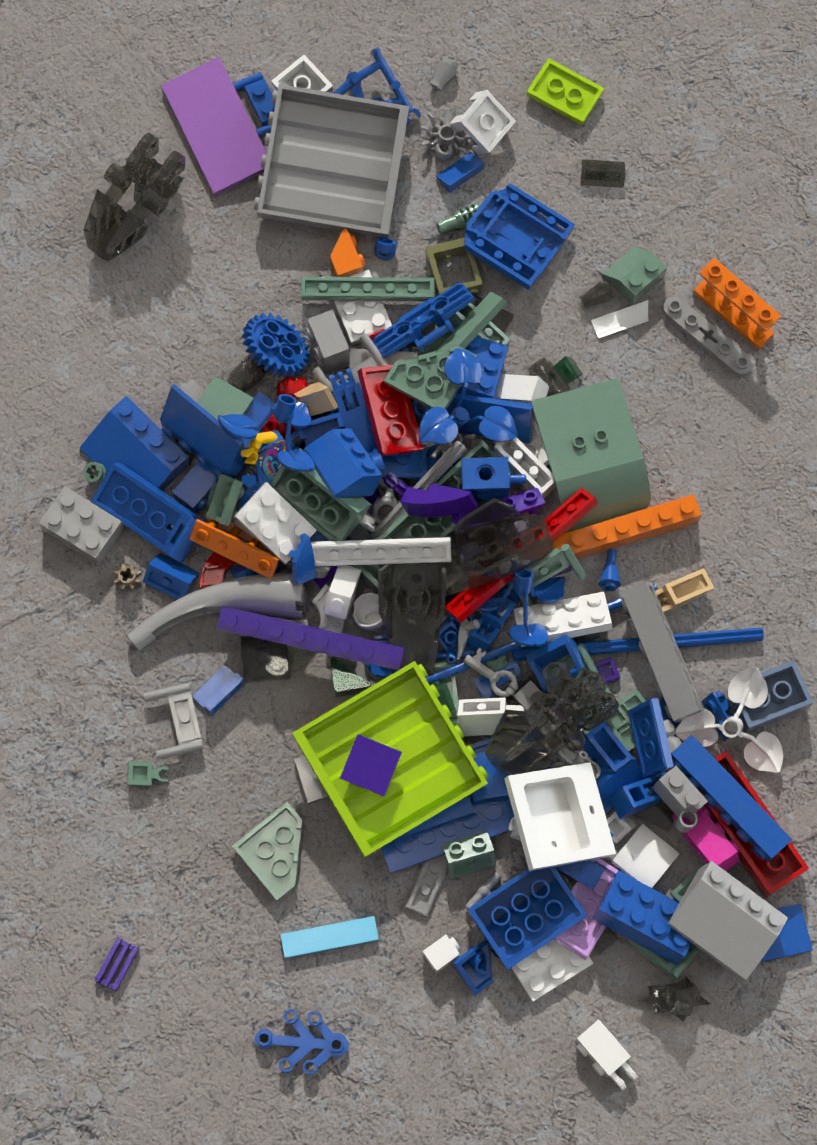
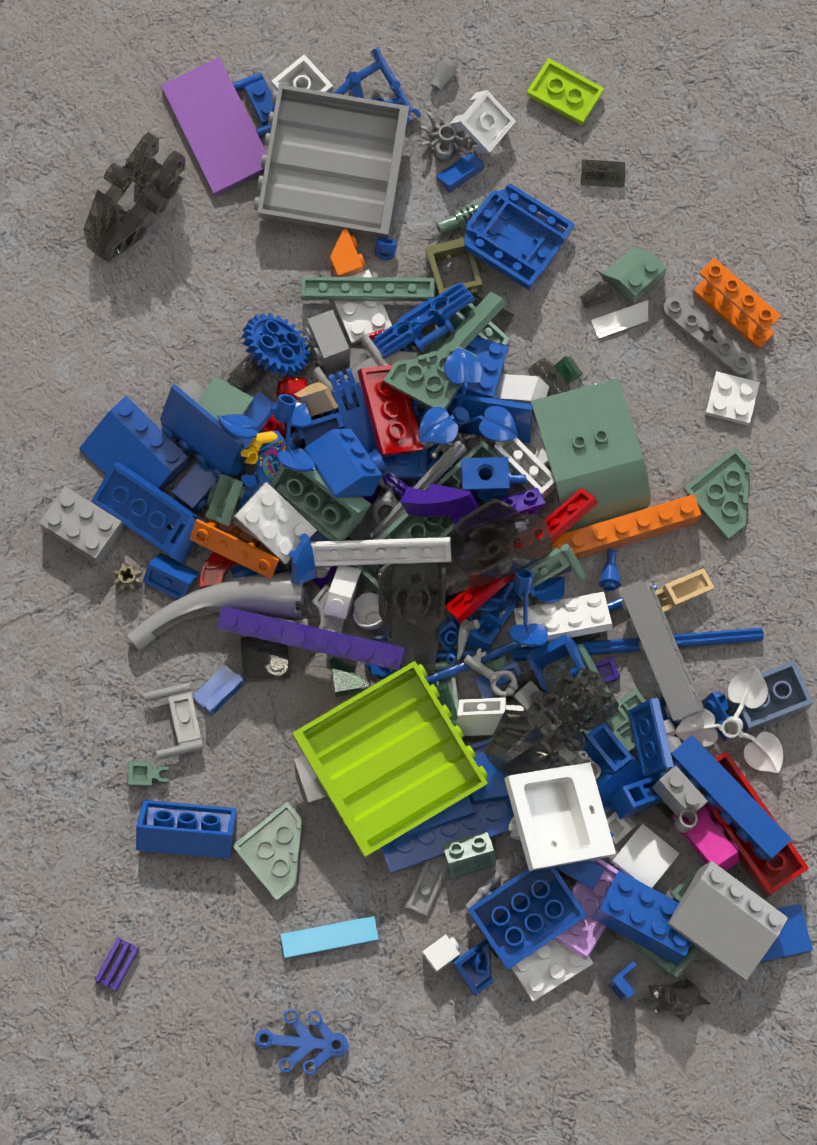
sand green bush [83,462,106,483] -> none
dark purple tile [339,734,402,797] -> none
white animal [360,512,377,532] -> none
white hinge [575,1019,638,1091] -> none
none -> blue slope [136,800,237,859]
none -> blue panel [608,961,637,1003]
none -> sand green plate [683,447,750,541]
none -> white plate [705,371,760,426]

